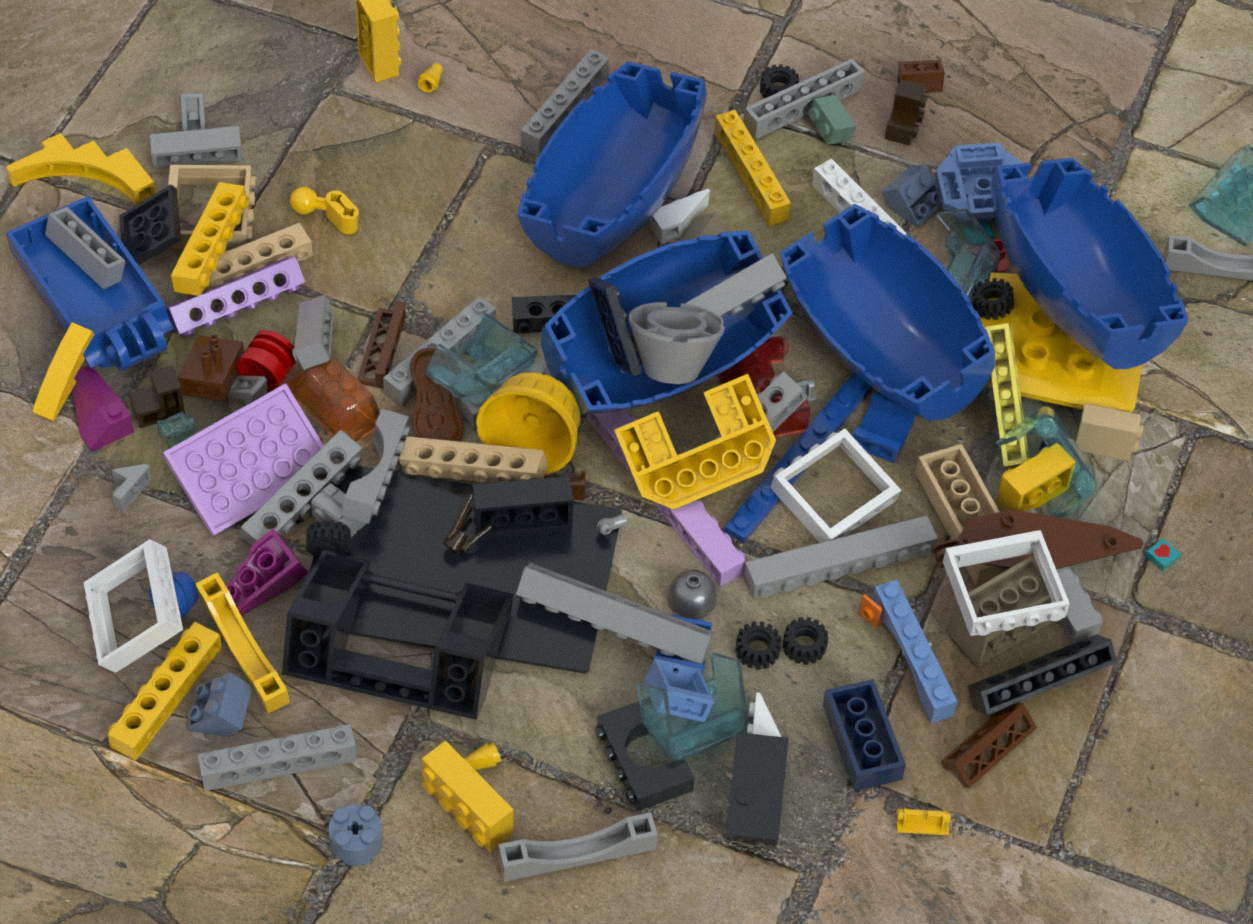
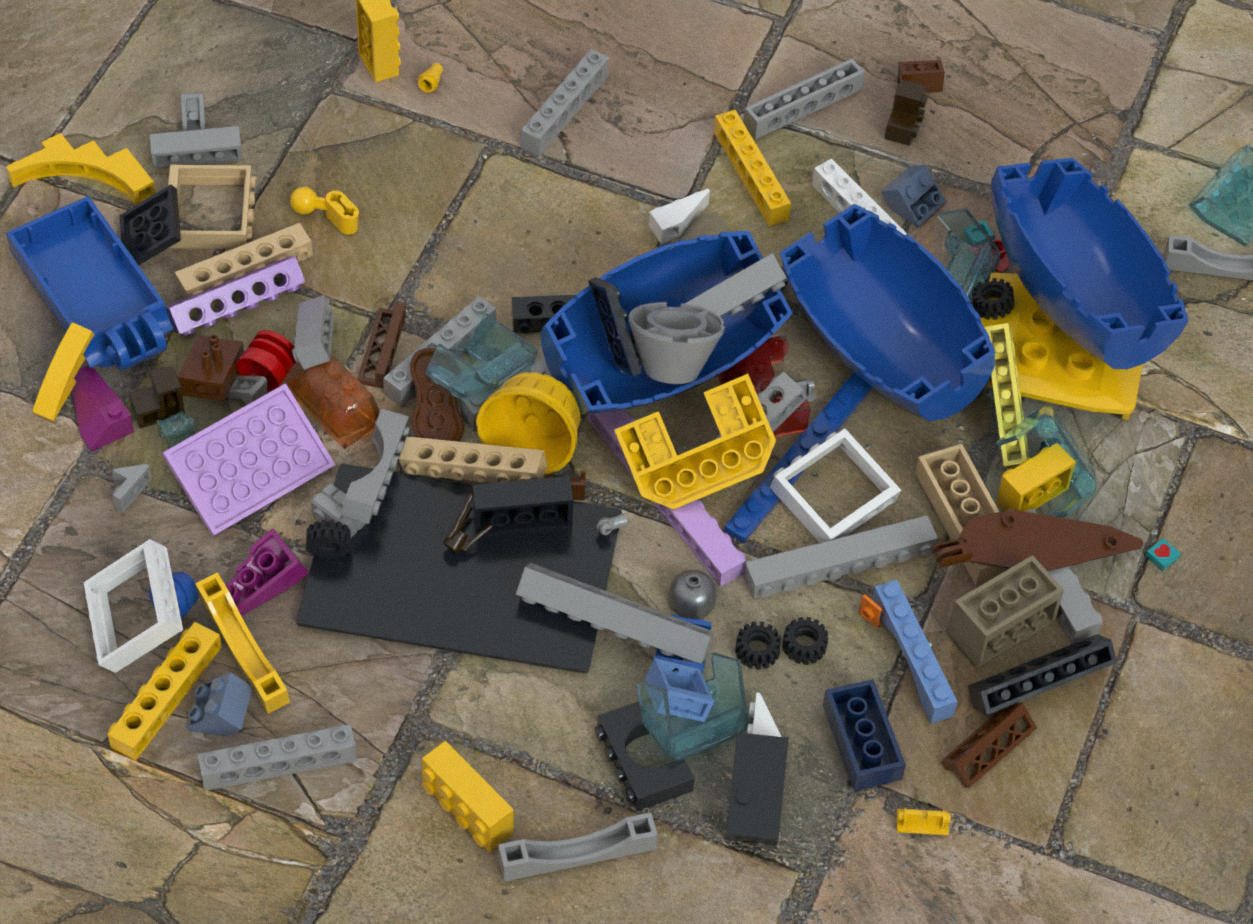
light grey brick [45,207,125,289] -> none
yellow brick [171,182,249,296] -> none
light grey brick [240,430,362,546] -> none
black brick [282,550,514,720] -> none
sand blue brick [329,804,382,866] -> none
yellow cone [463,742,502,771] -> none
blue windscreen [517,61,707,268] -> none
black tyre [760,64,799,98] -> none
sand green brick [807,95,857,145] -> none
blue panel [852,392,916,463] -> none
medium blue piece [935,143,1027,221] -> none
white window [943,530,1070,636] -> none
tan brick [1074,403,1144,461] -> none

